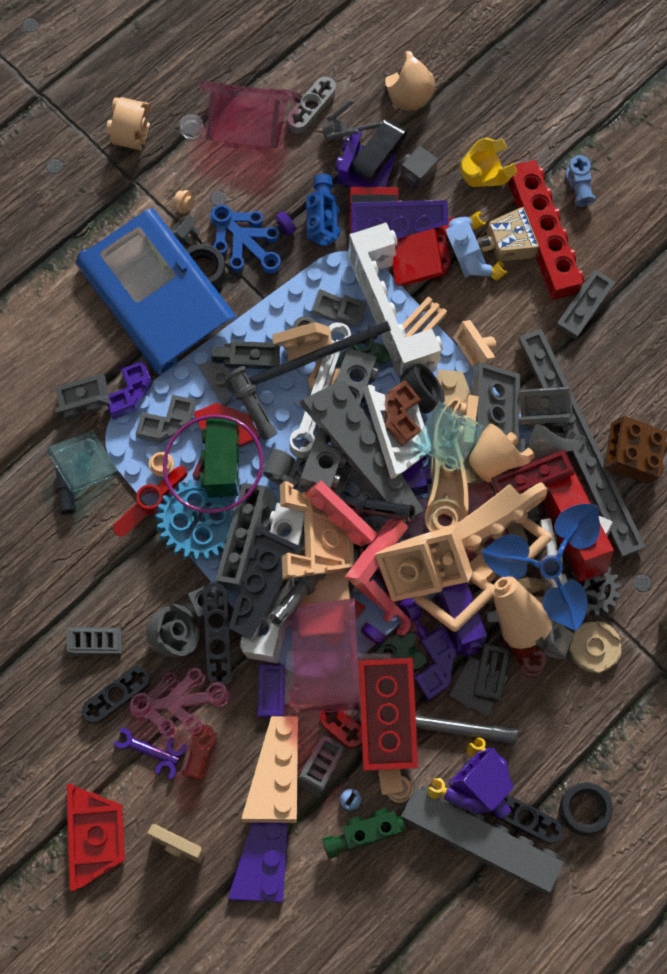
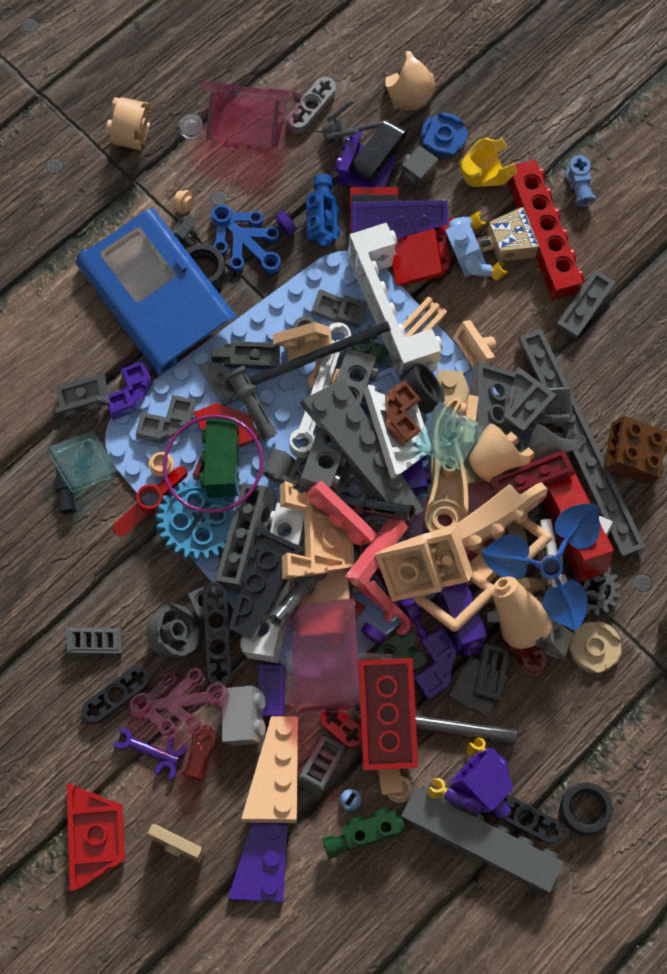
none -> light grey brick [222,686,265,746]
none -> blue tile [421,113,468,158]
none -> dark grey wing [504,367,556,435]

